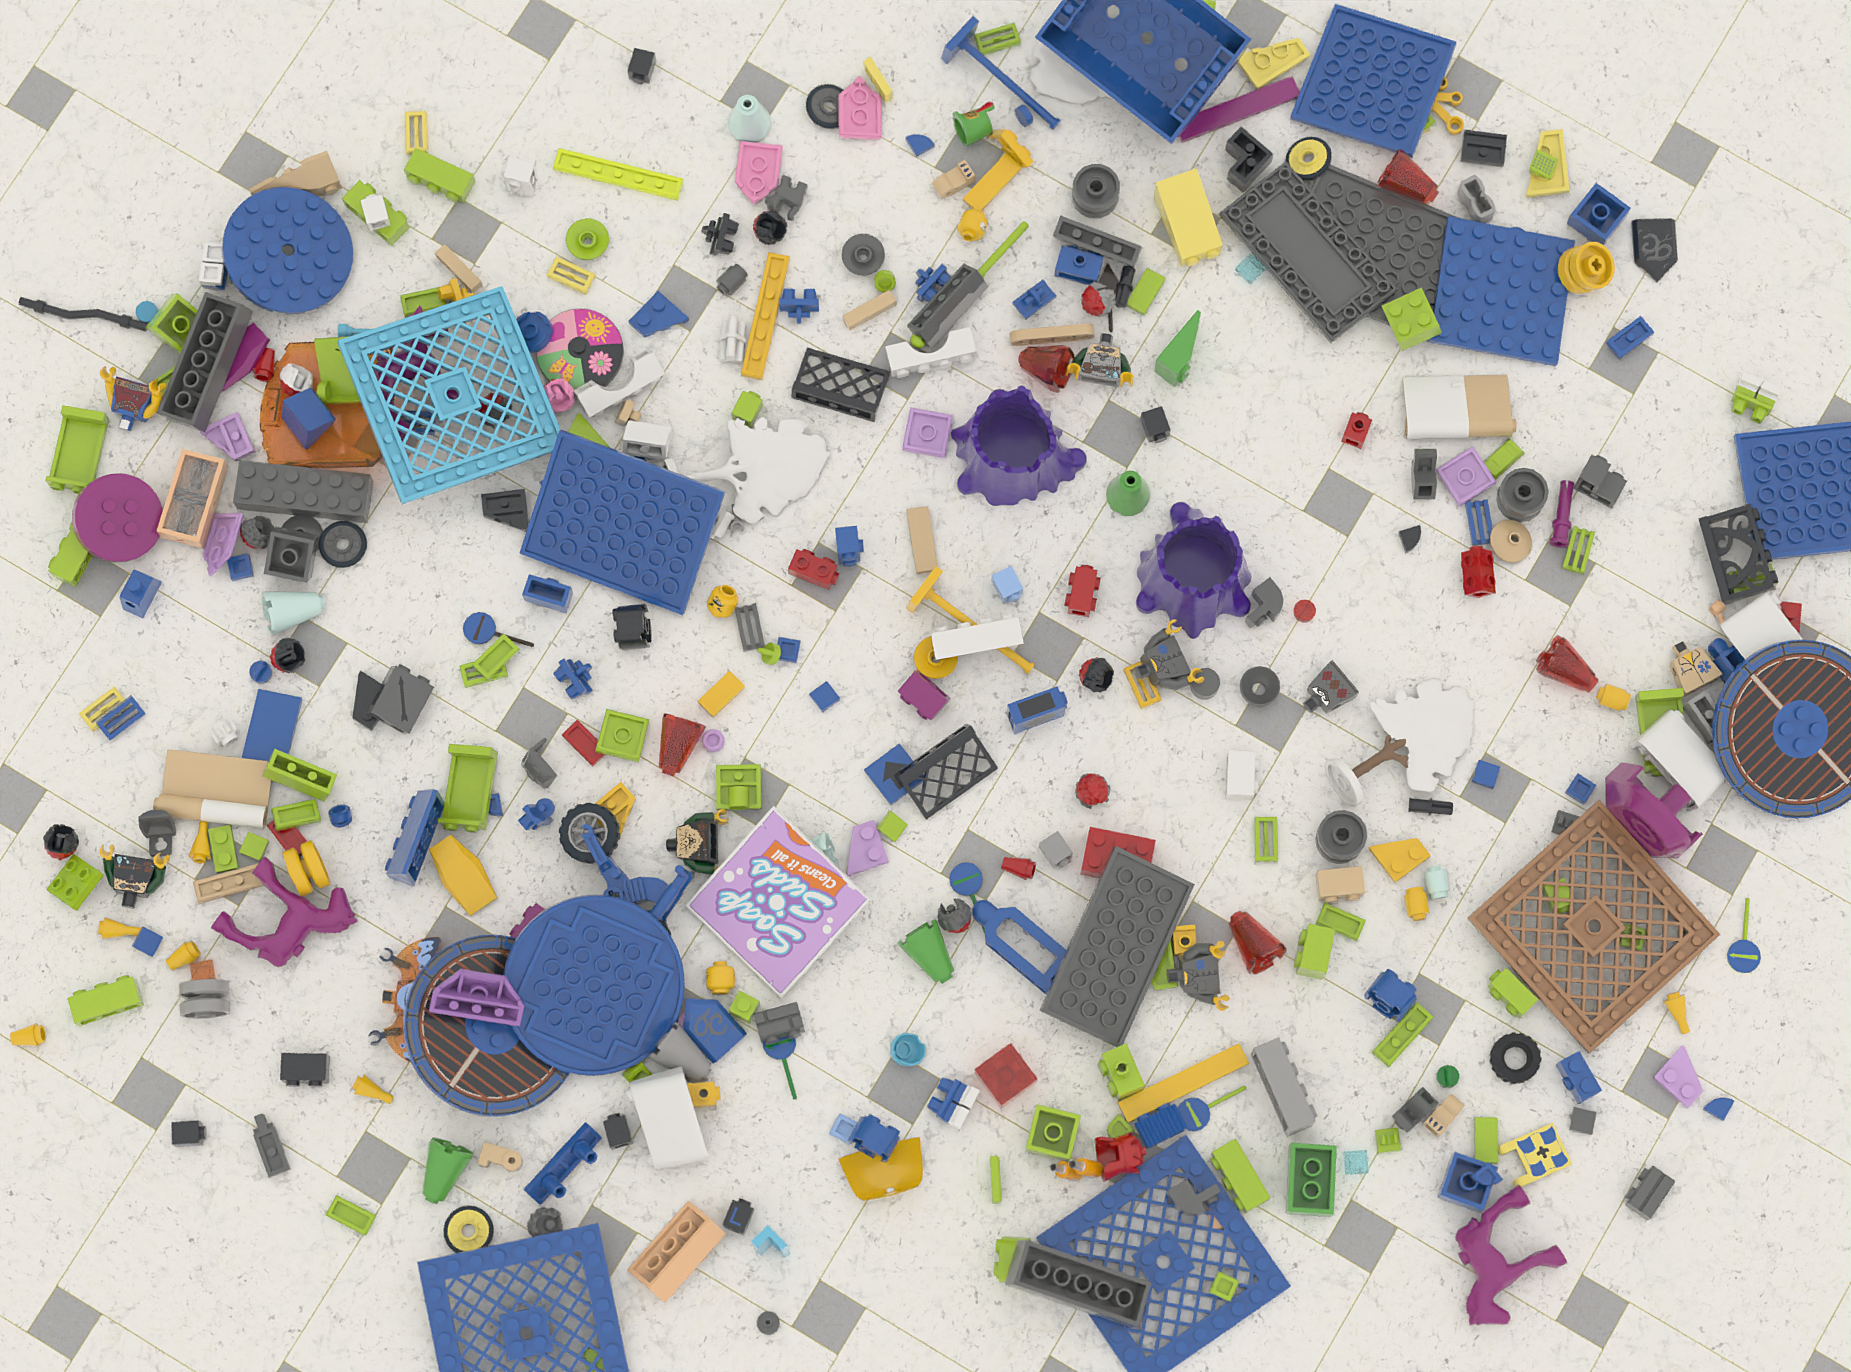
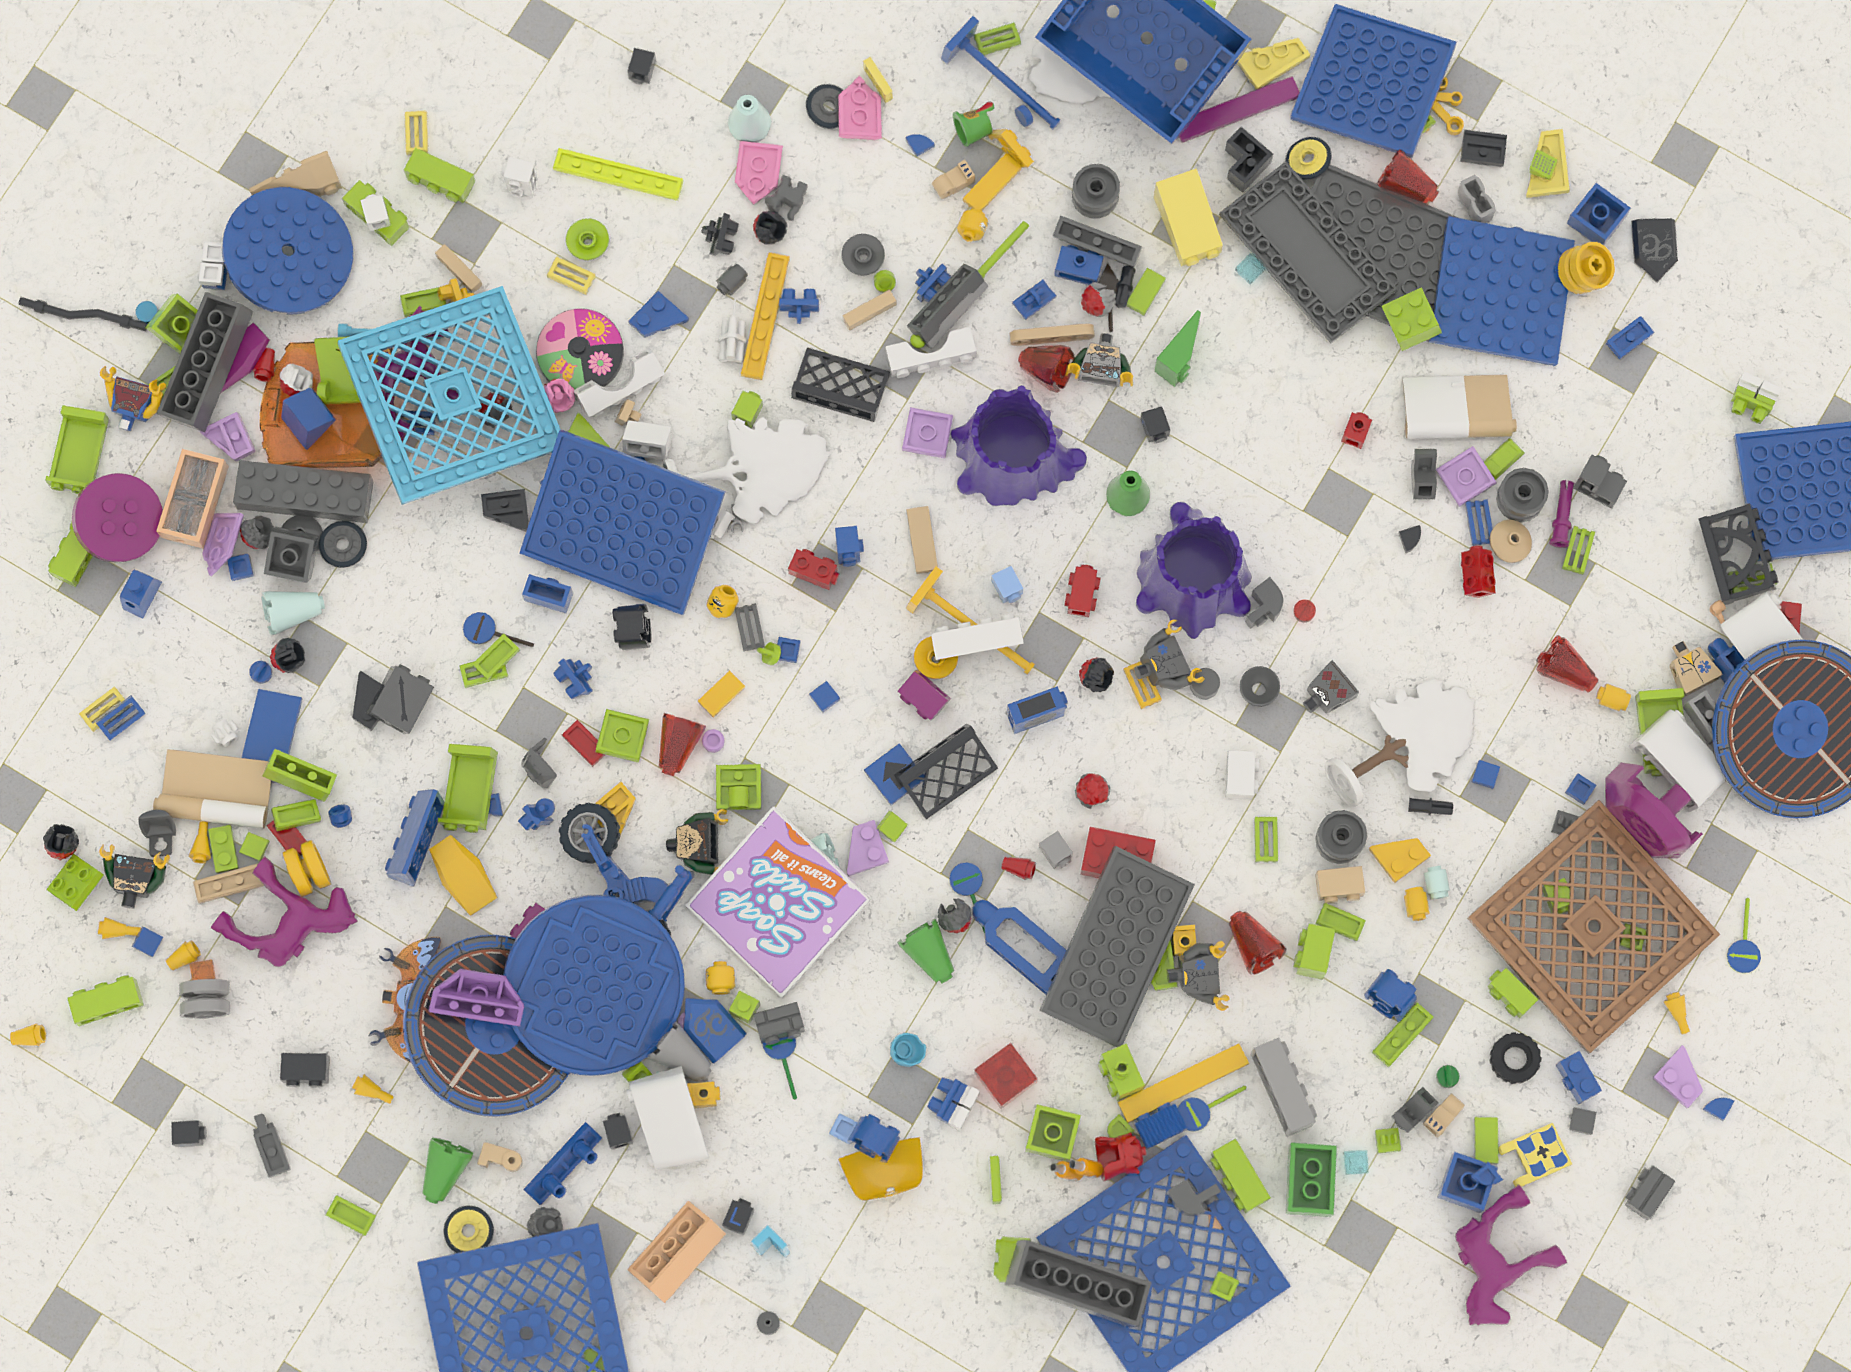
blue tile [516,311,553,354] -> none

